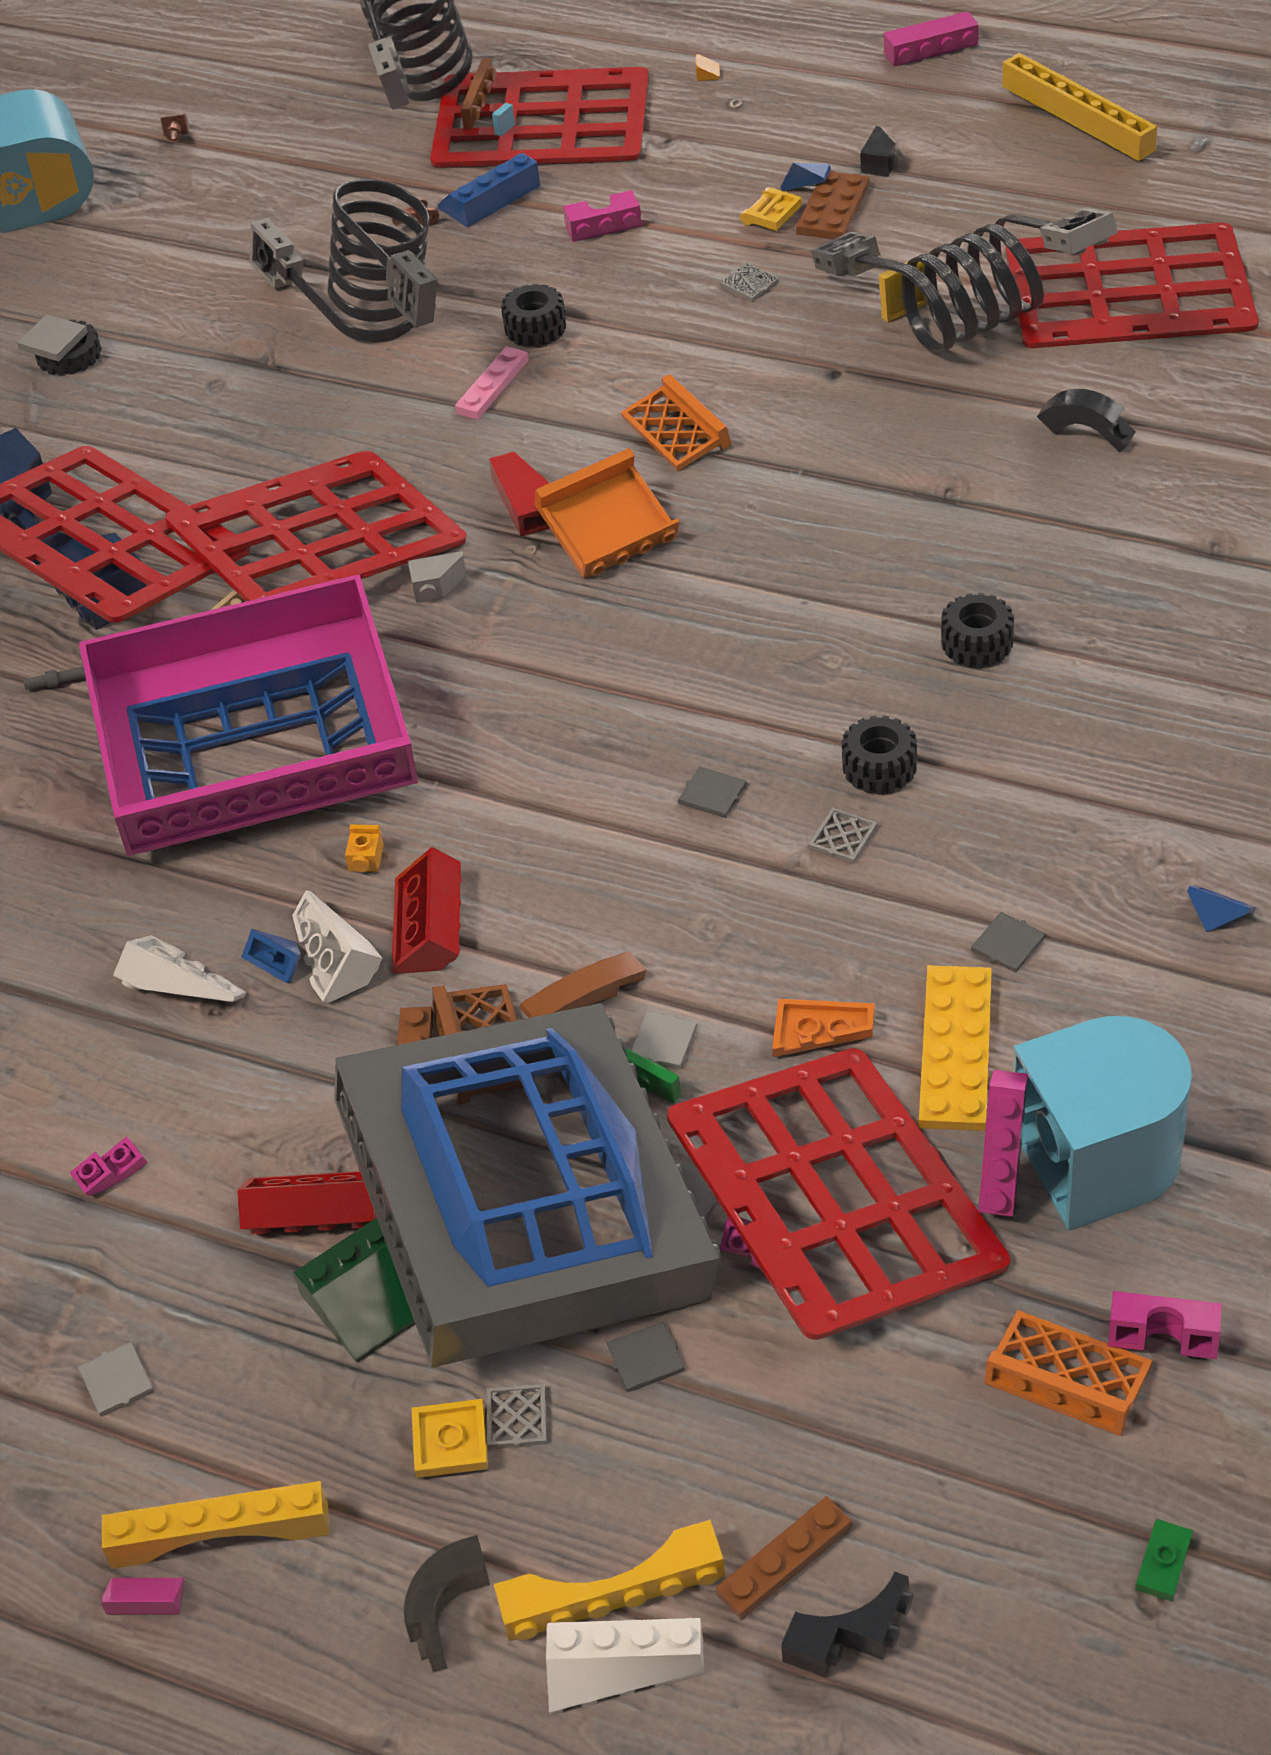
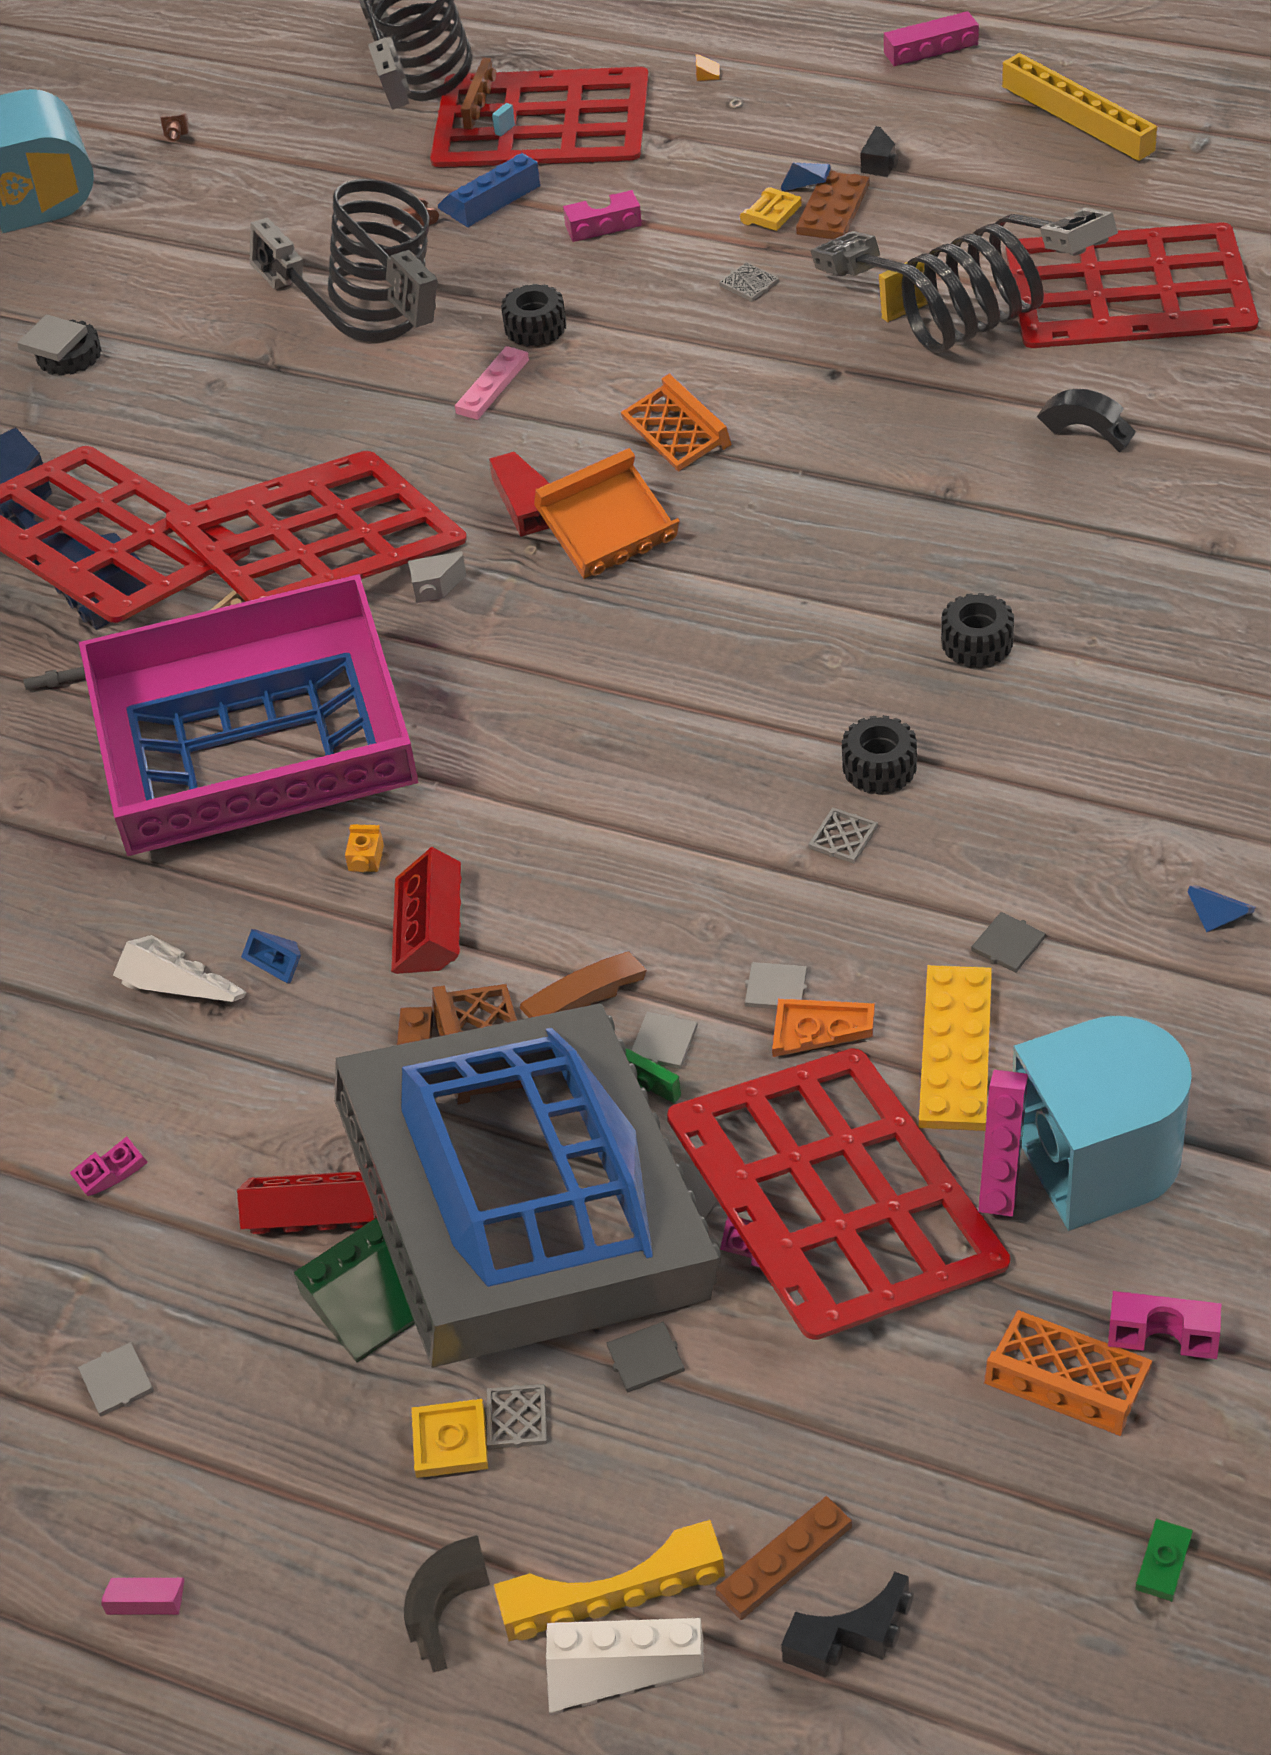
yellow arch [102,1481,330,1569] -> none
white wedge [292,890,382,1003] -> none
dark grey piece [678,766,746,818] -> none
none -> light grey piece [745,962,807,1009]

